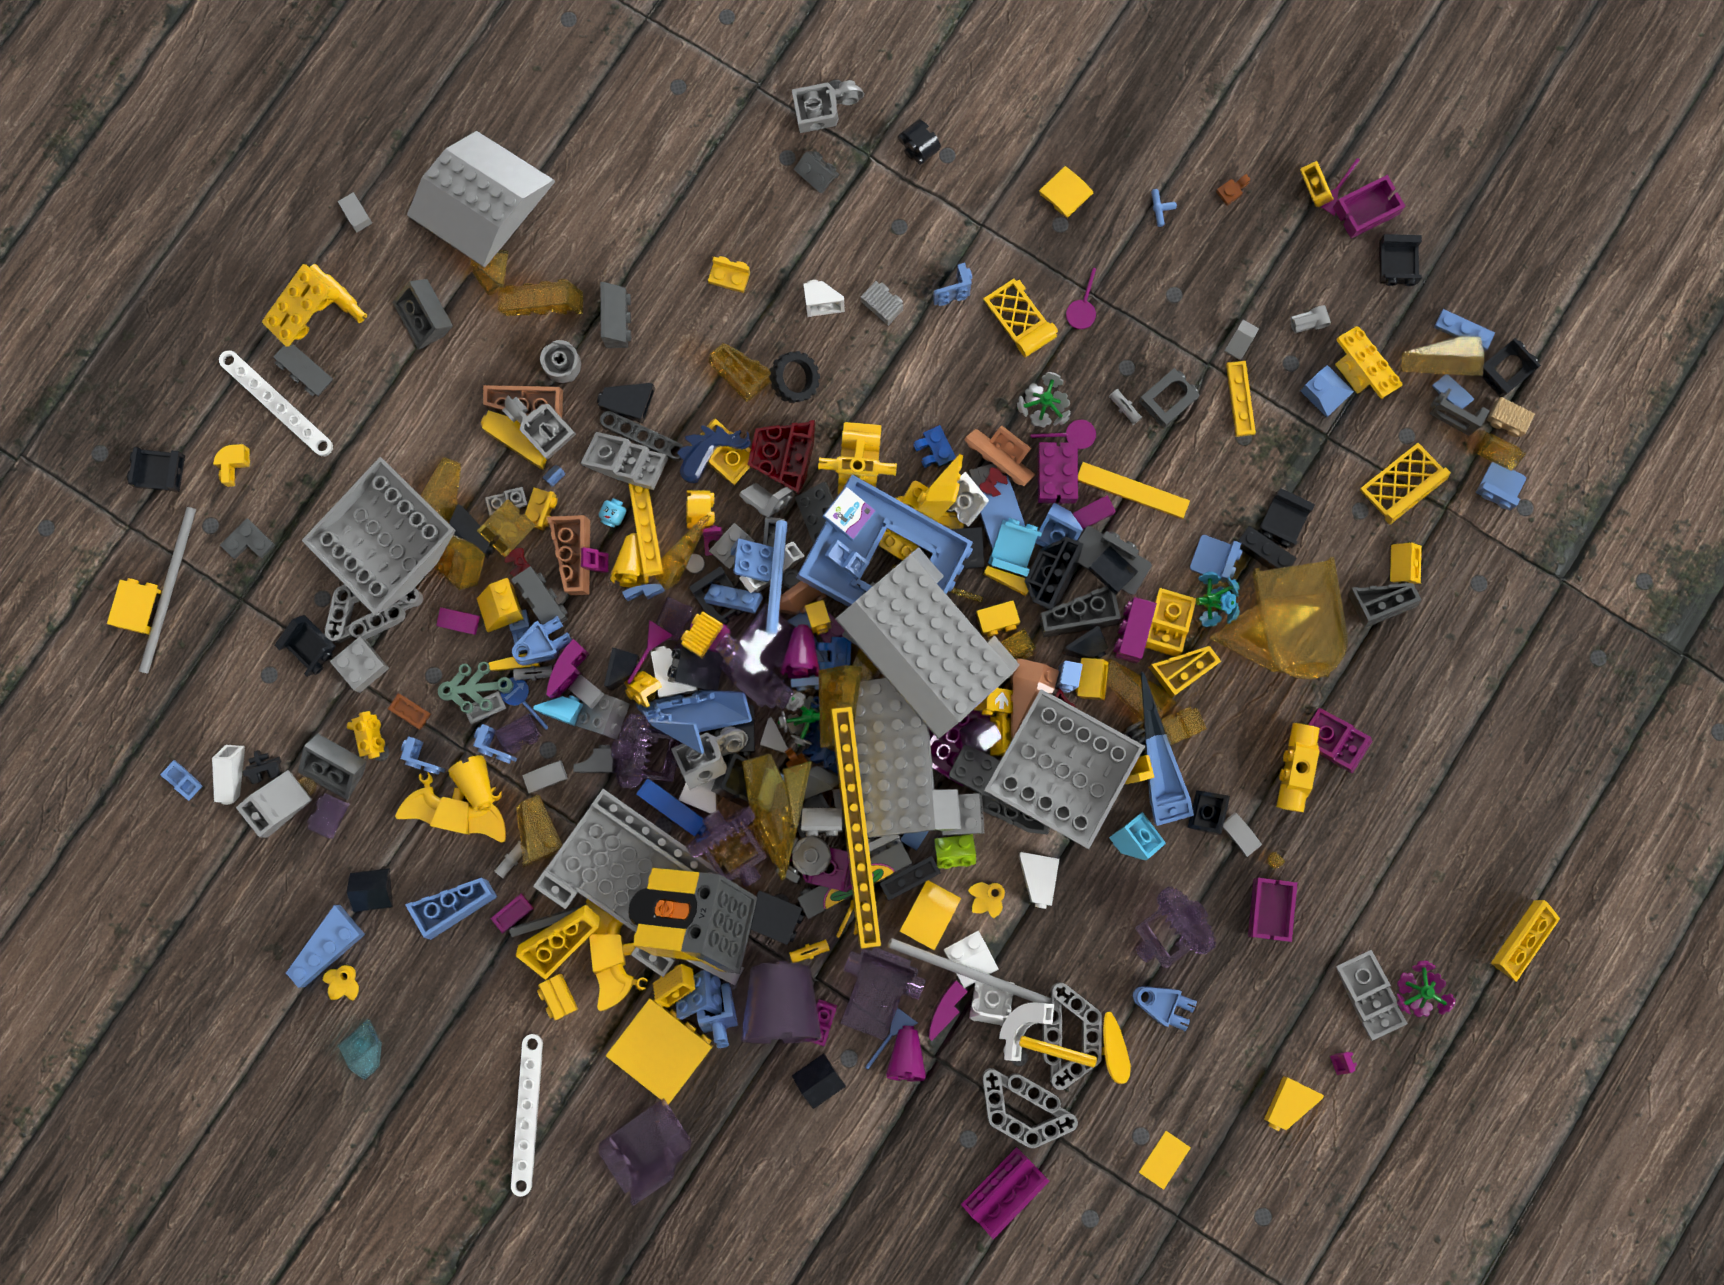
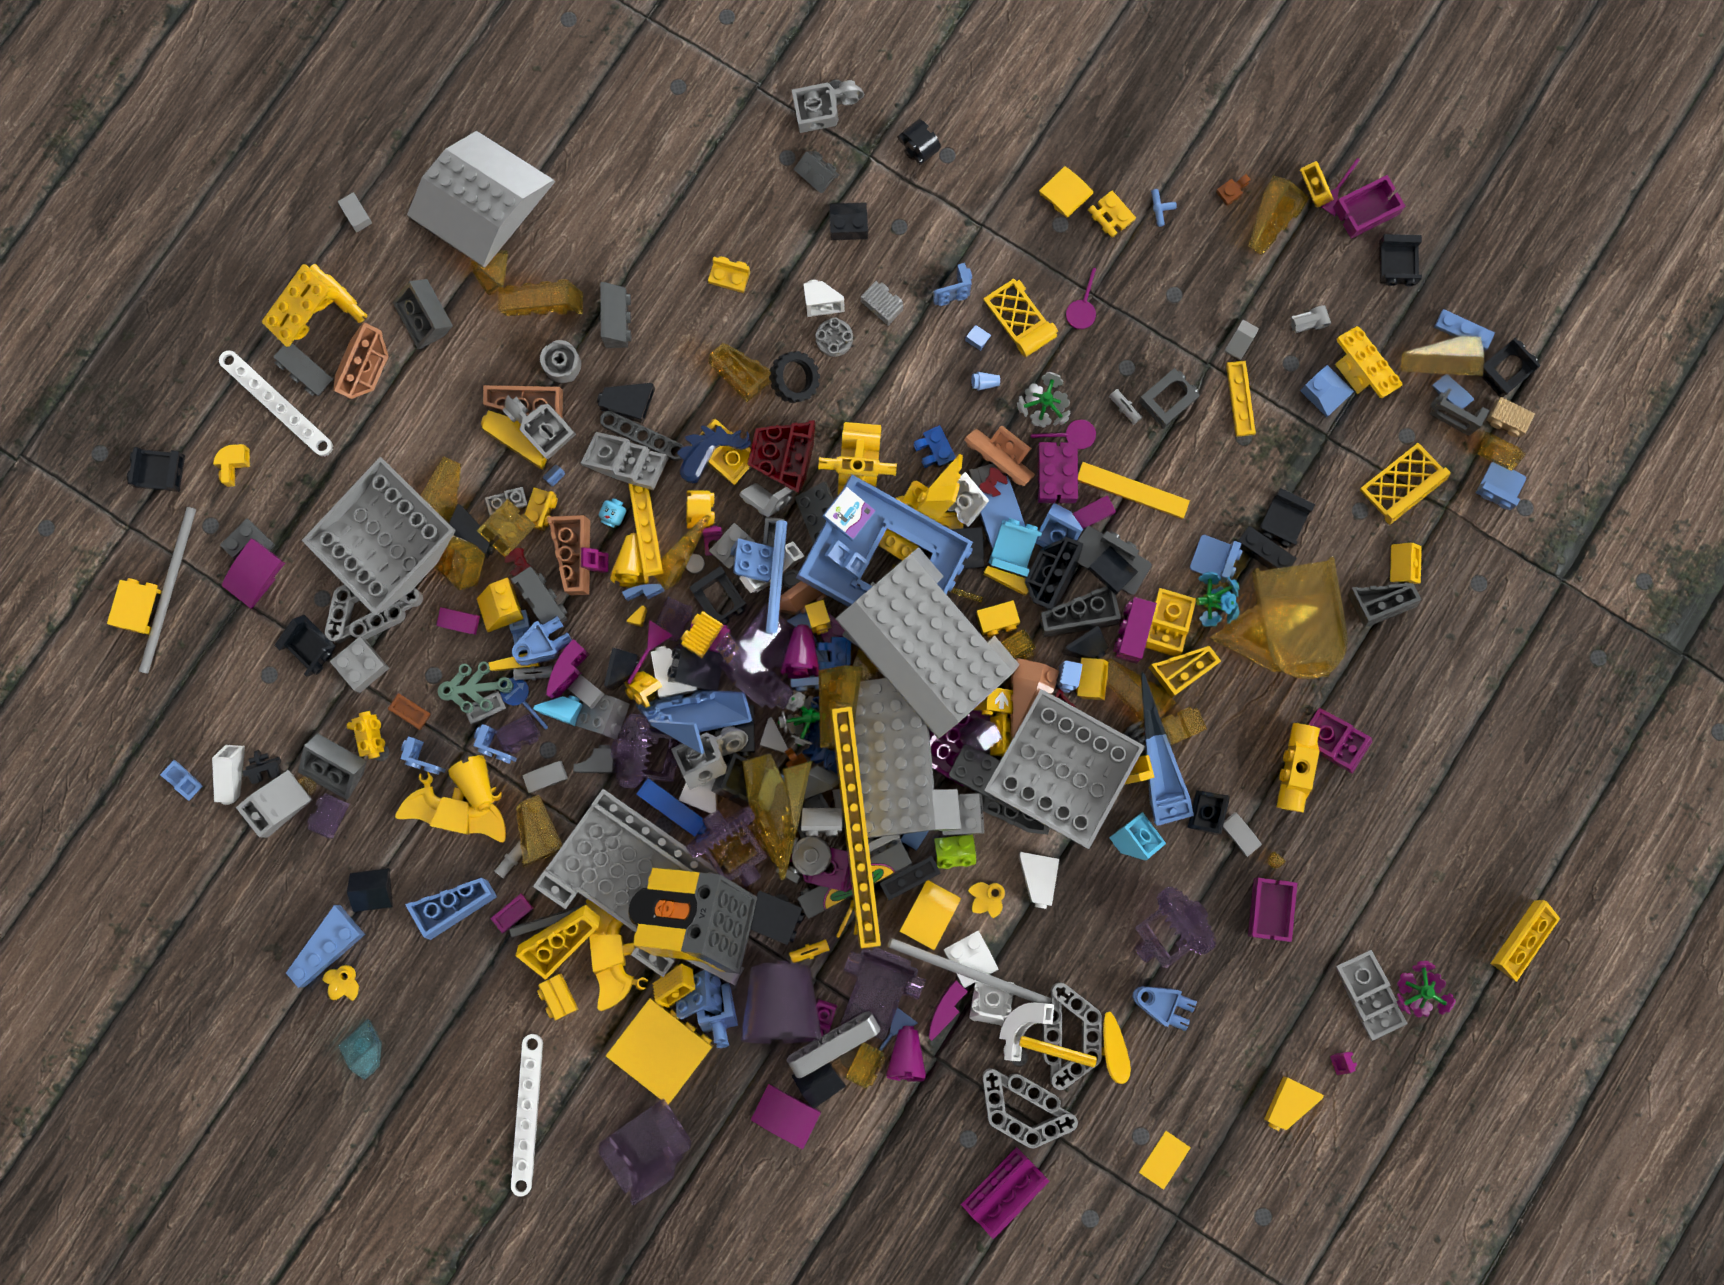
medium blue plate [704,584,763,613] -> none
none -> magenta slope [222,538,285,609]
none -> nougat wedge [333,322,389,399]
none -> yellow slope [626,606,647,627]
none -> magenta slope [751,1084,821,1149]
none -> light grey beam [787,1011,881,1078]
none -> light grey tile [815,317,853,357]
none -> black slope [830,202,868,241]
none -> clear yellow brick [845,1042,886,1089]
none -> slope [965,325,991,351]
none -> light blue cone [971,372,1000,390]
none -> yellow plate [1088,190,1136,238]
none -> clear yellow wedge [1249,175,1309,255]

